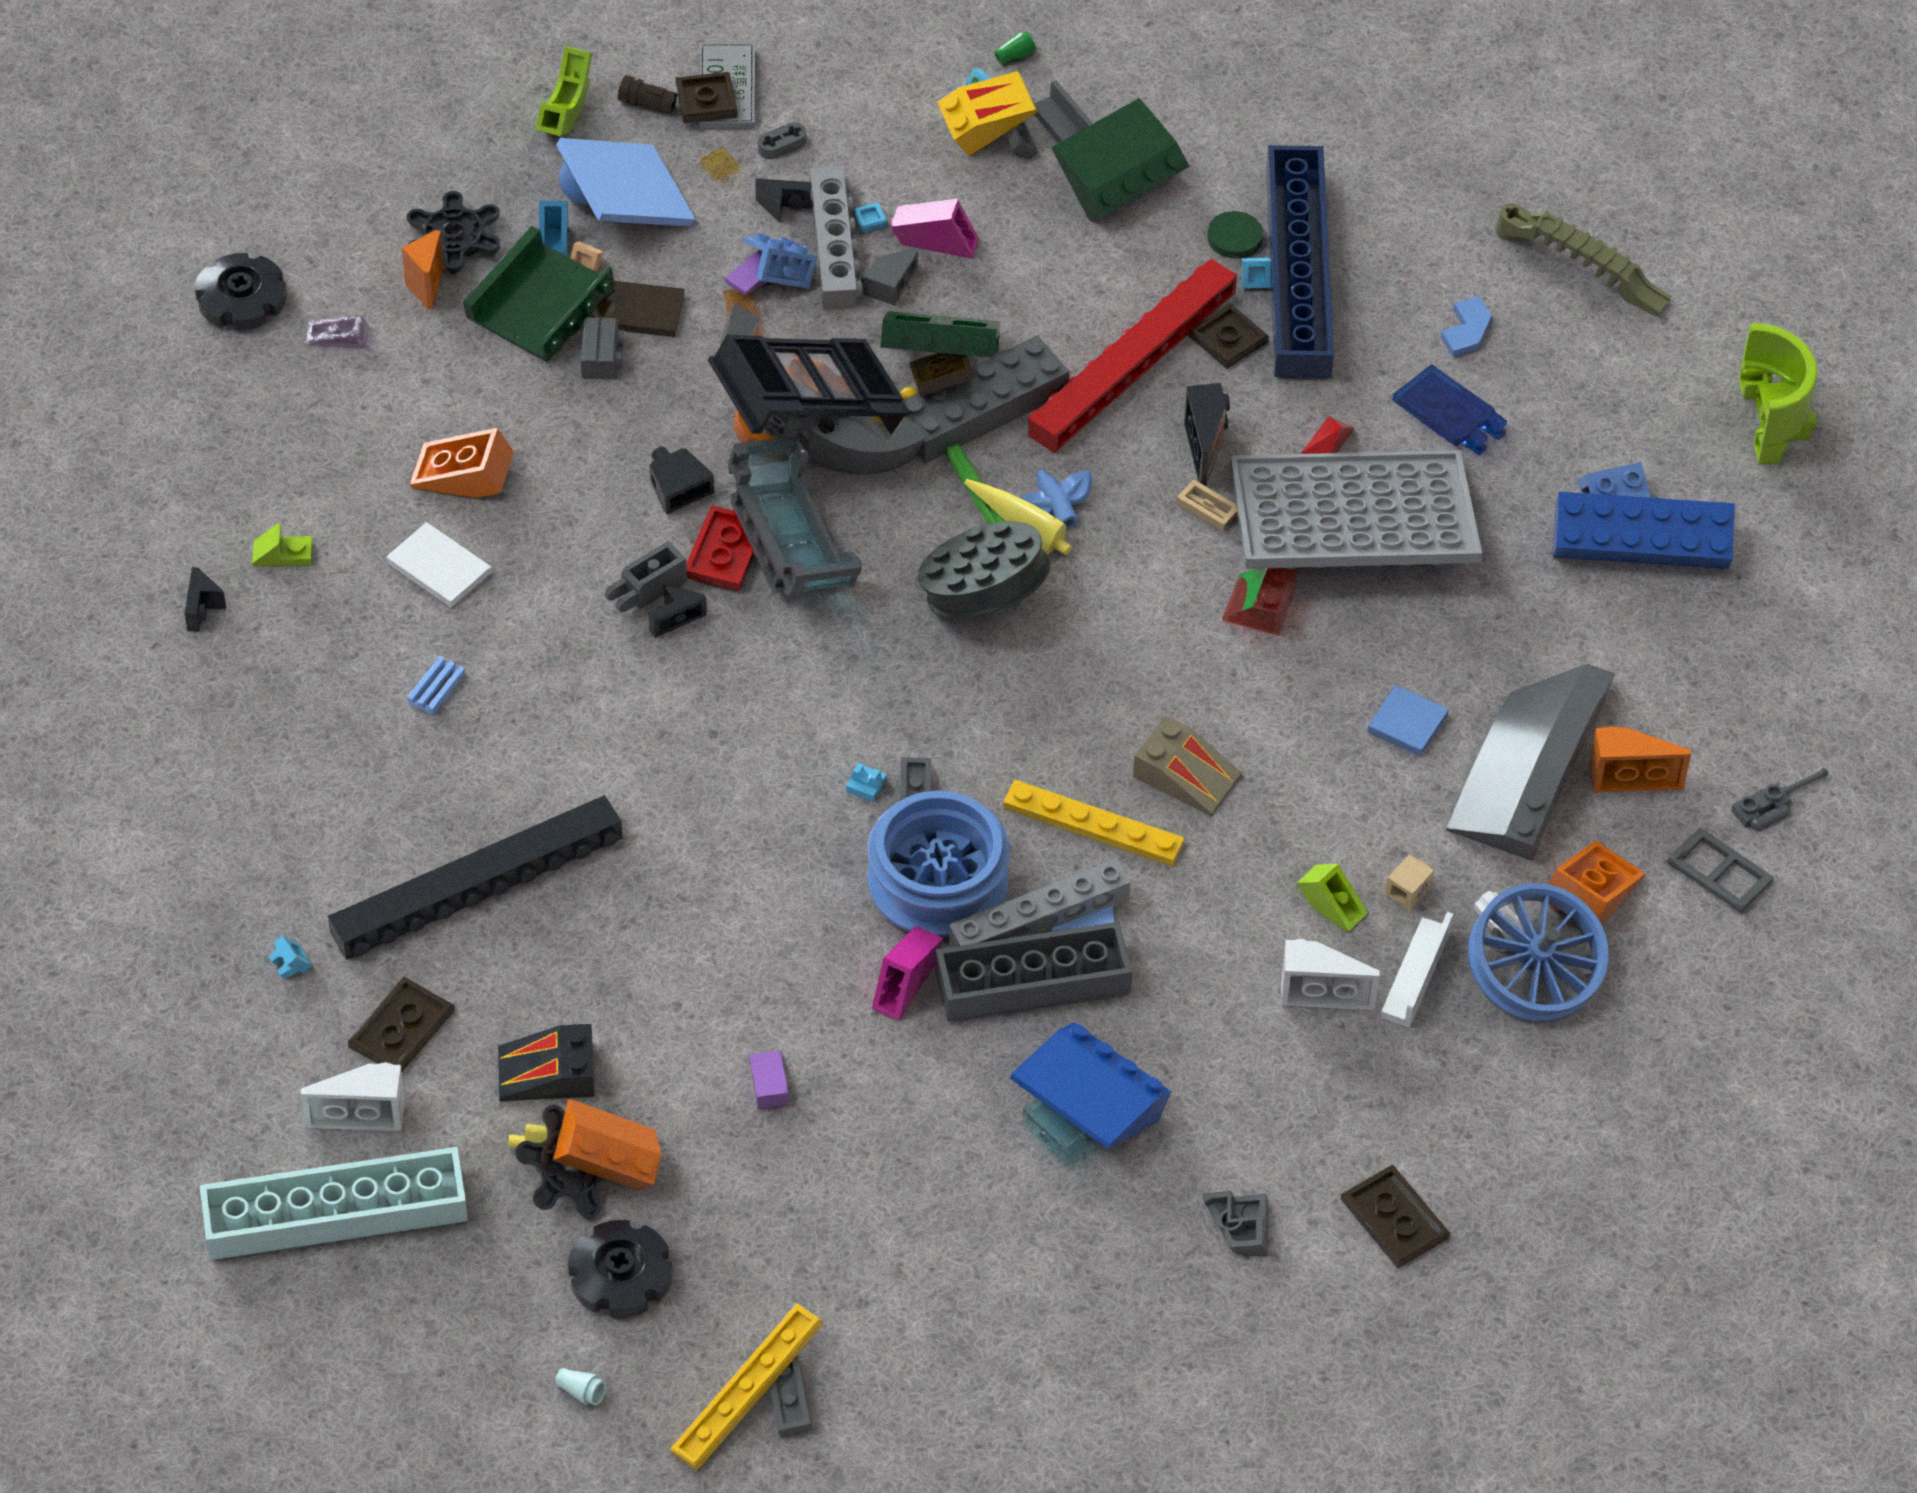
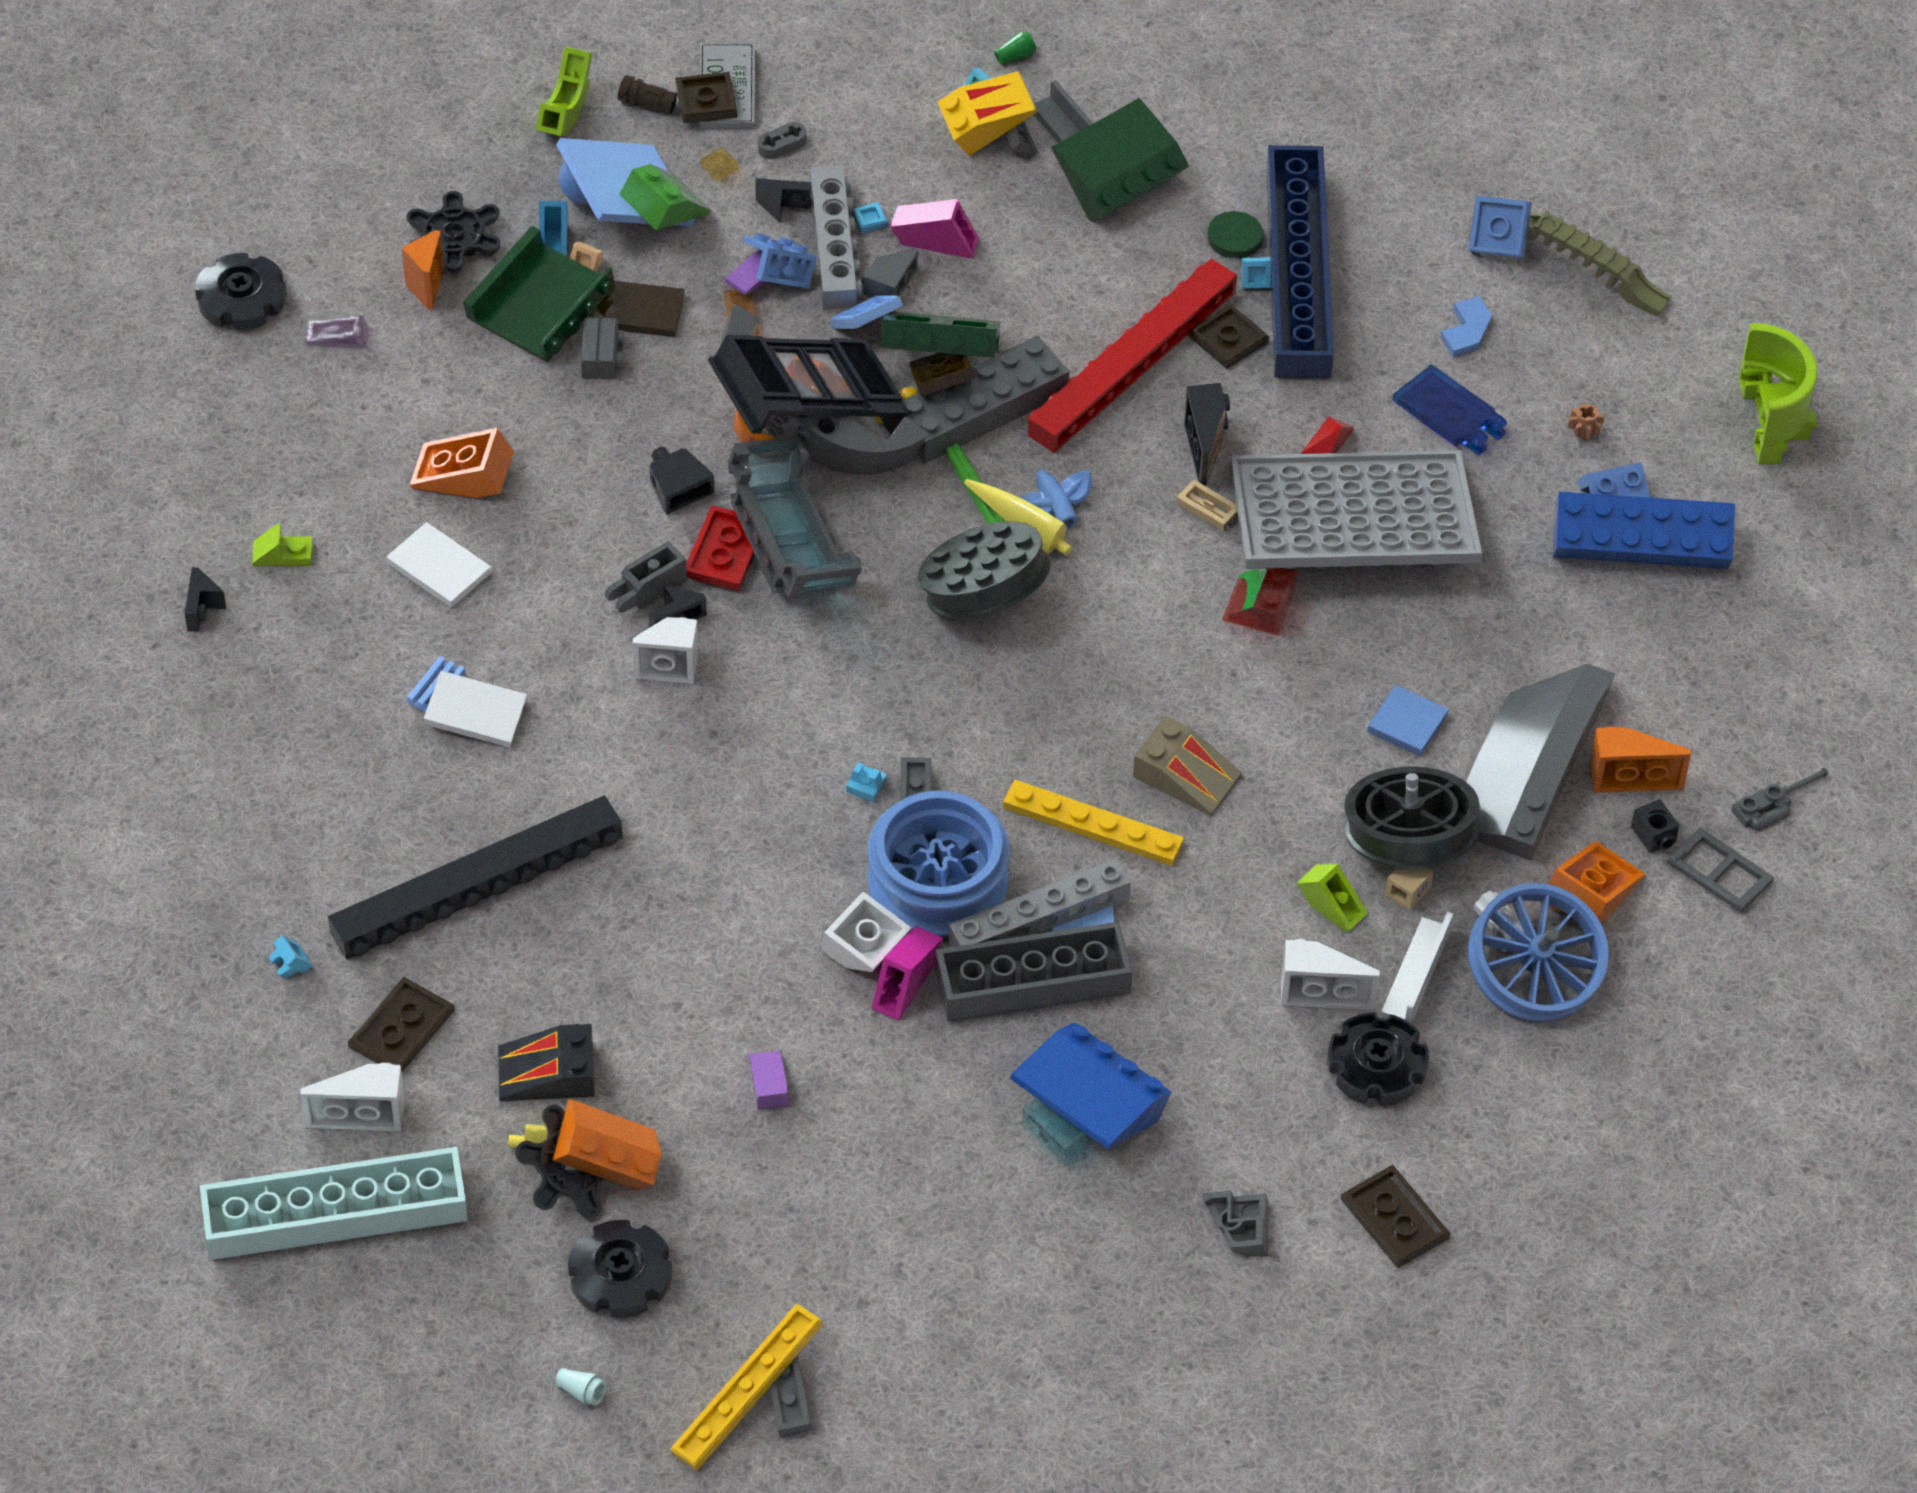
none -> white tile [423,671,527,748]
none -> bright green slope [620,164,711,231]
none -> white slope [632,617,698,684]
none -> white slope [821,891,911,972]
none -> light blue tile [830,296,903,329]
none -> black piece [1327,1012,1429,1105]
none -> pearl dark grey wheel [1344,766,1480,869]
none -> medium blue tile [1468,196,1532,258]
none -> nougat gear [1568,404,1605,440]
none -> black brick [1631,799,1680,853]

